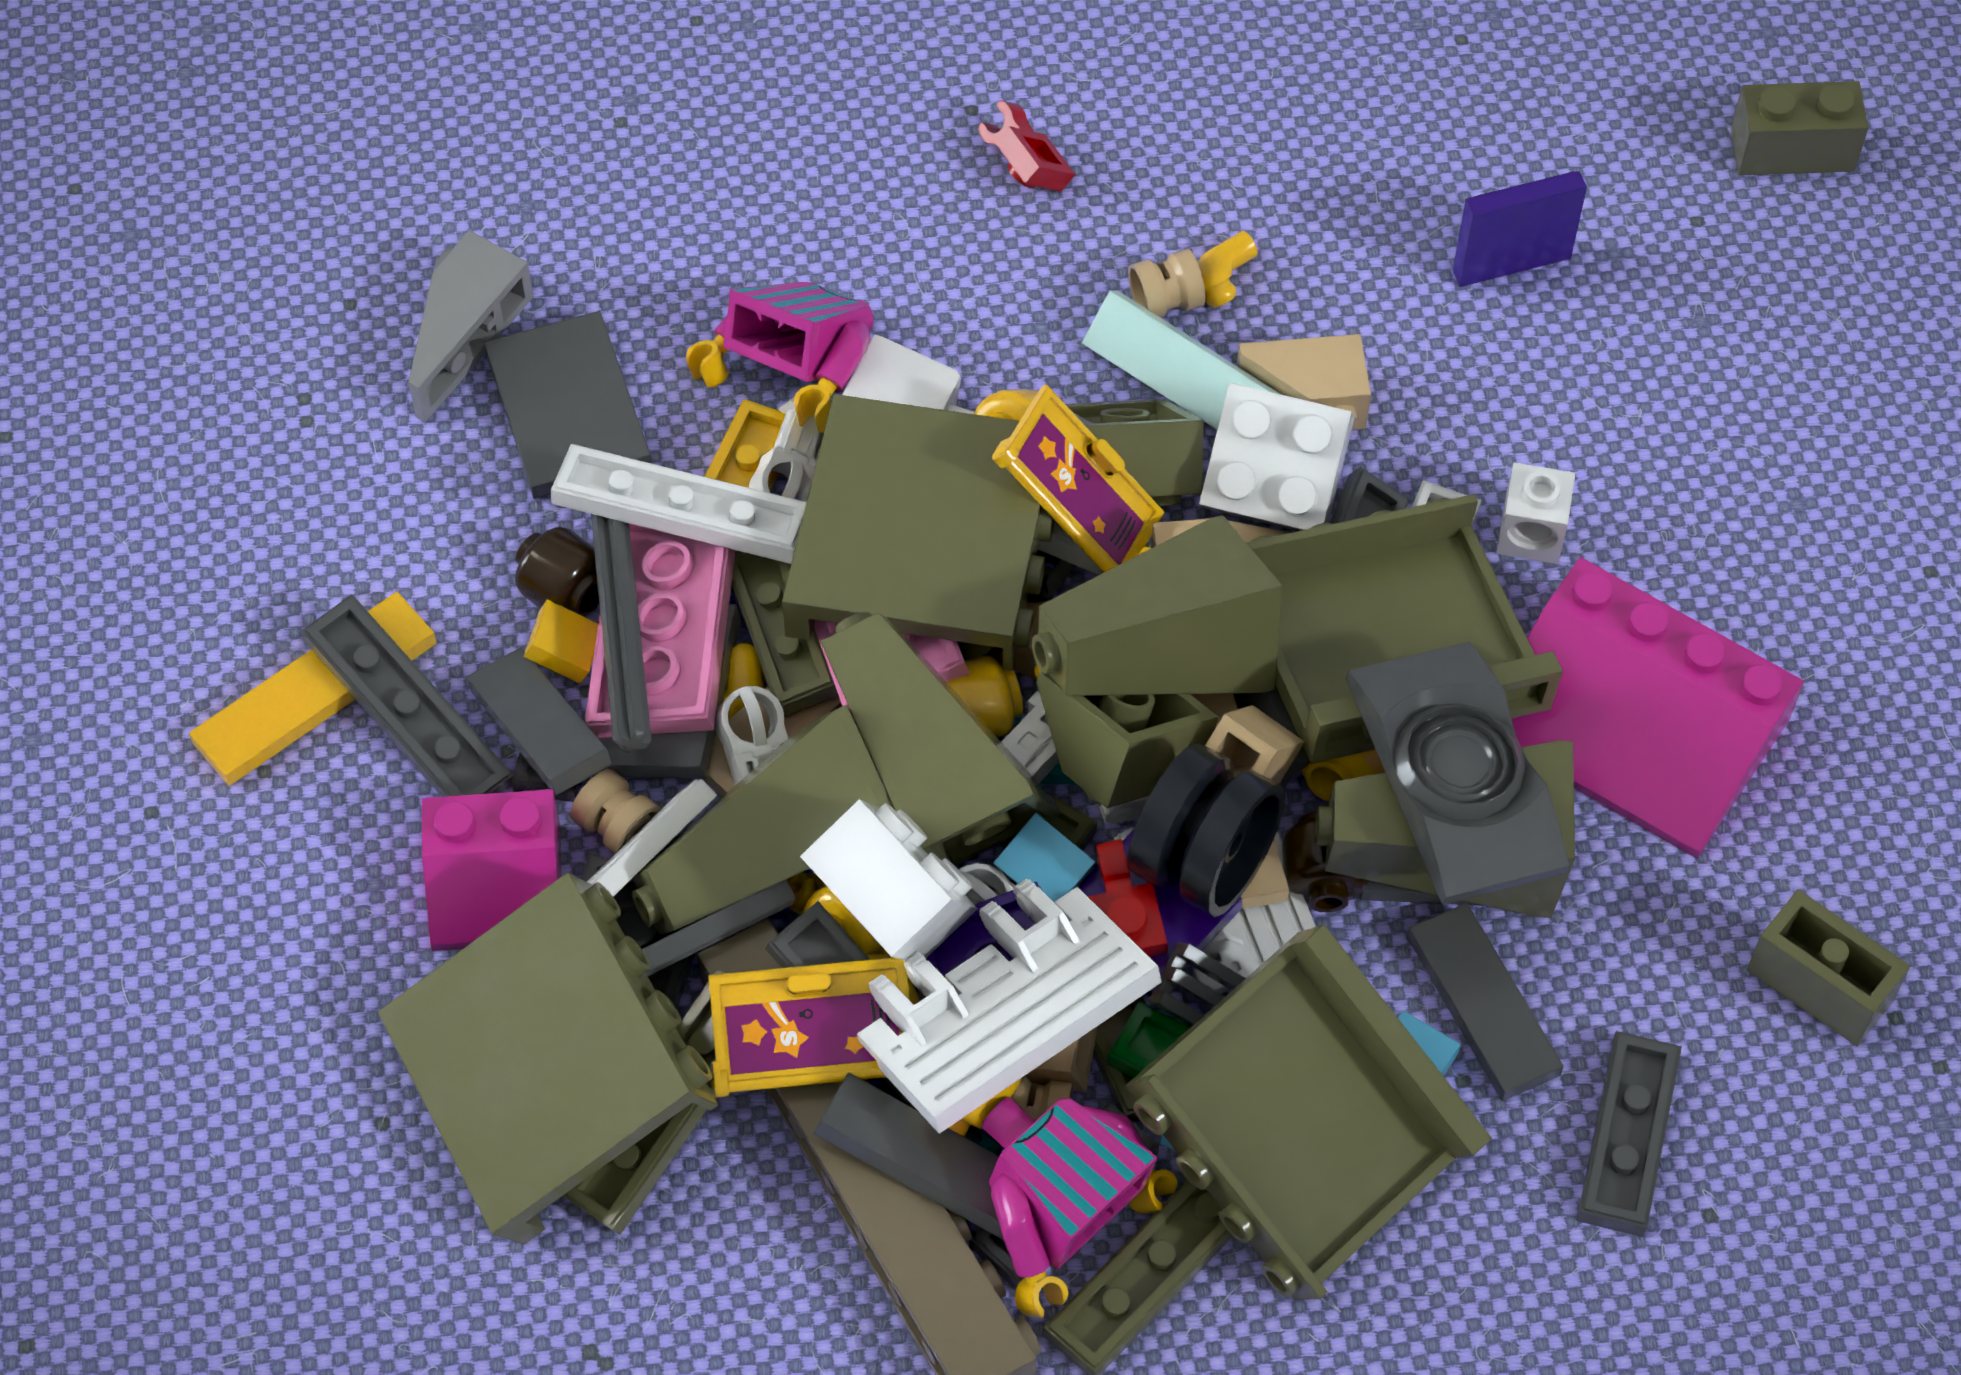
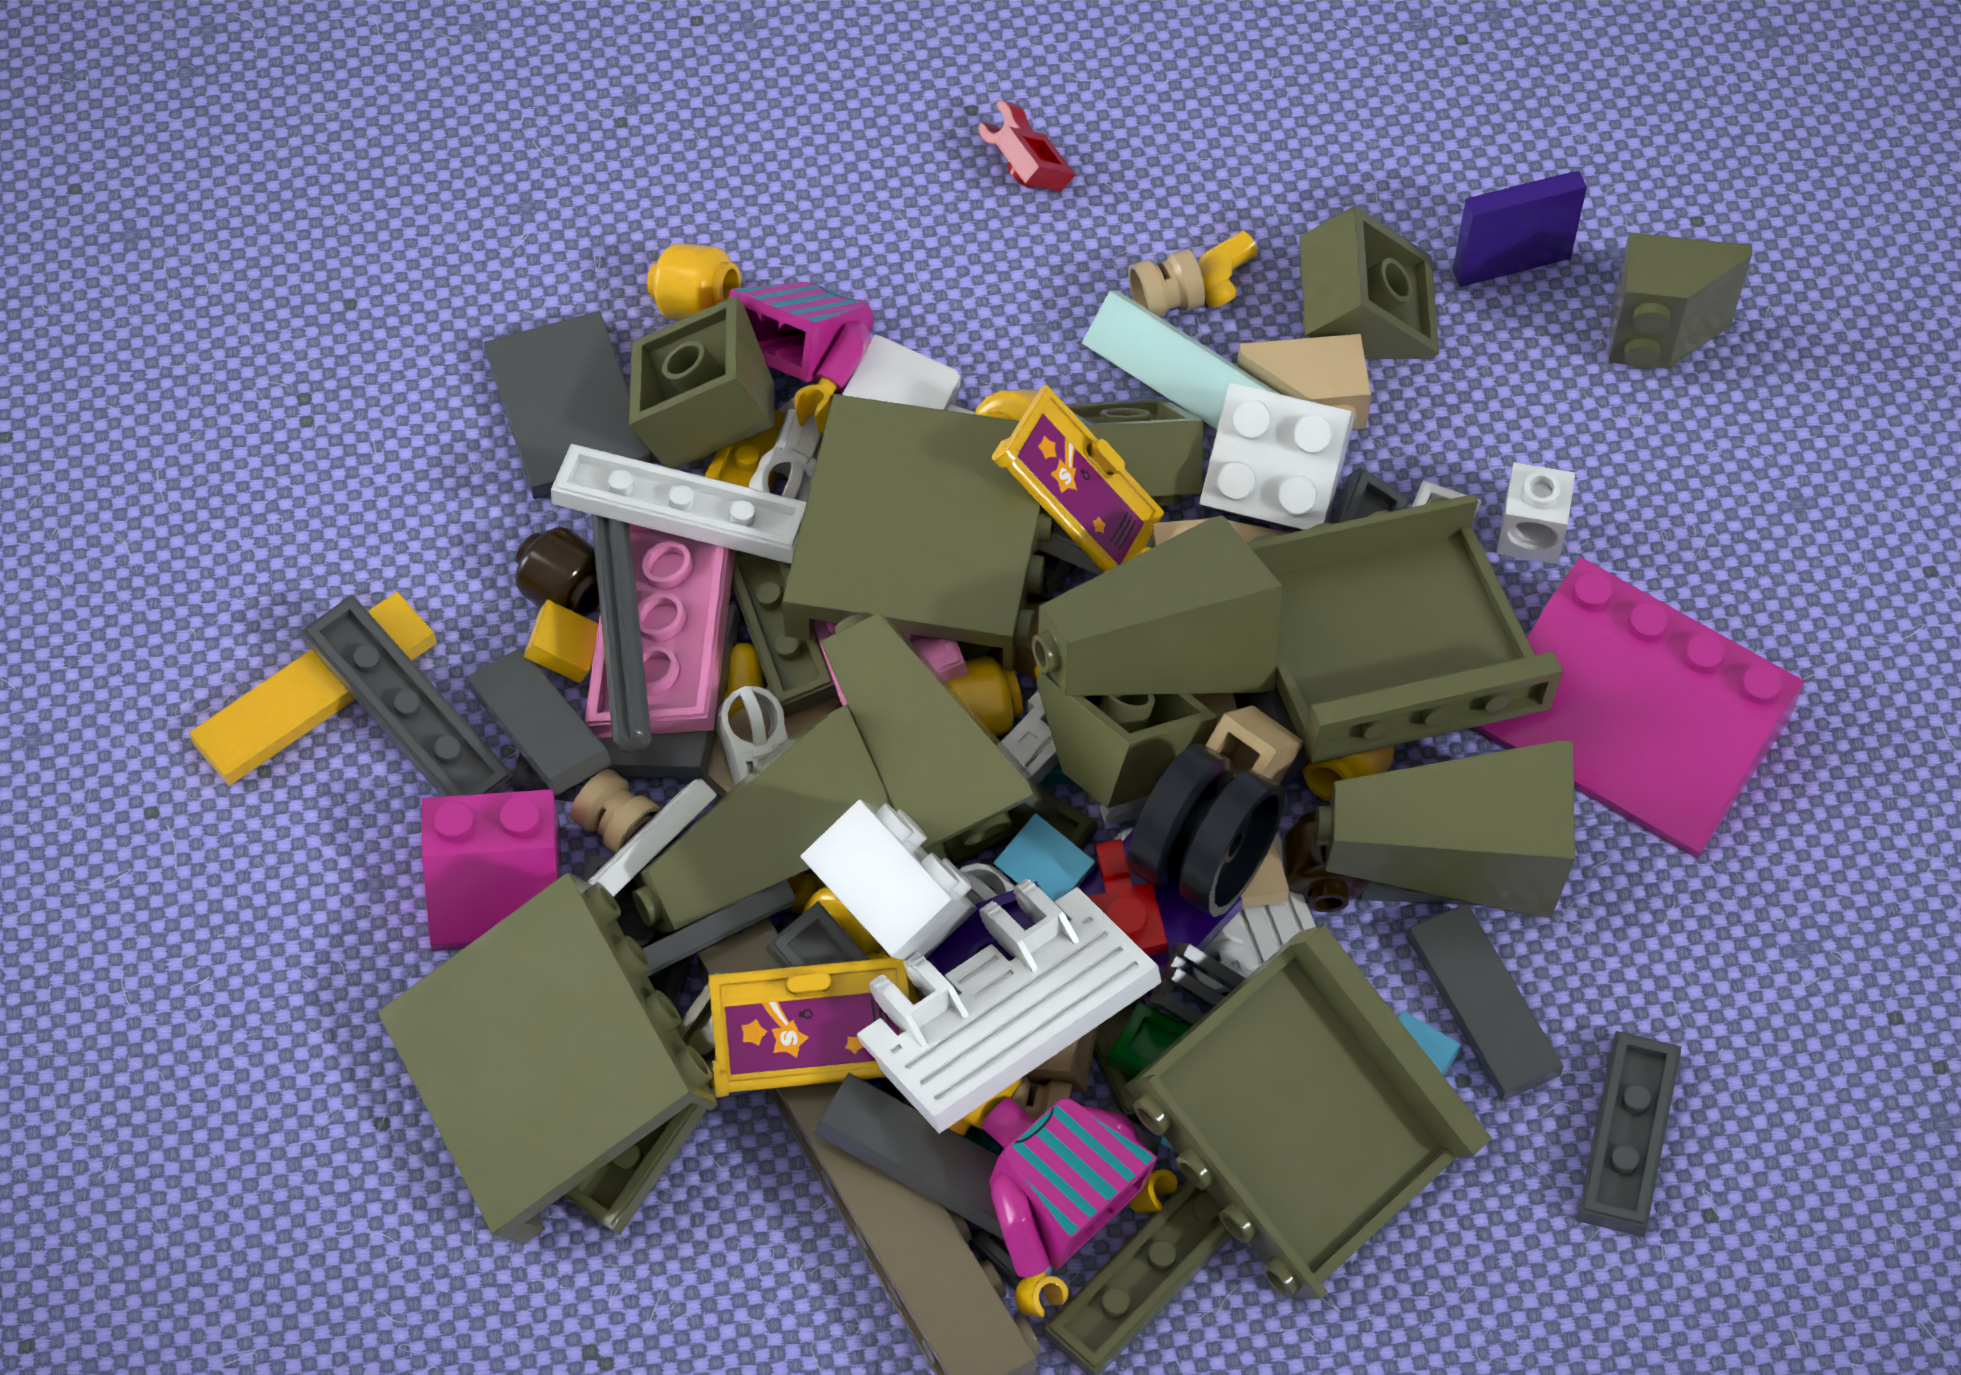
light grey slope [408,230,533,423] -> none
dark grey slope [1346,642,1570,905] -> none
olive brick [1730,81,1869,175] -> none
olive brick [1747,889,1911,1047] -> none
none -> olive slope [629,295,774,469]
none -> yellow head [647,243,741,321]
none -> olive slope [1300,206,1439,359]
none -> olive slope [1608,232,1752,369]

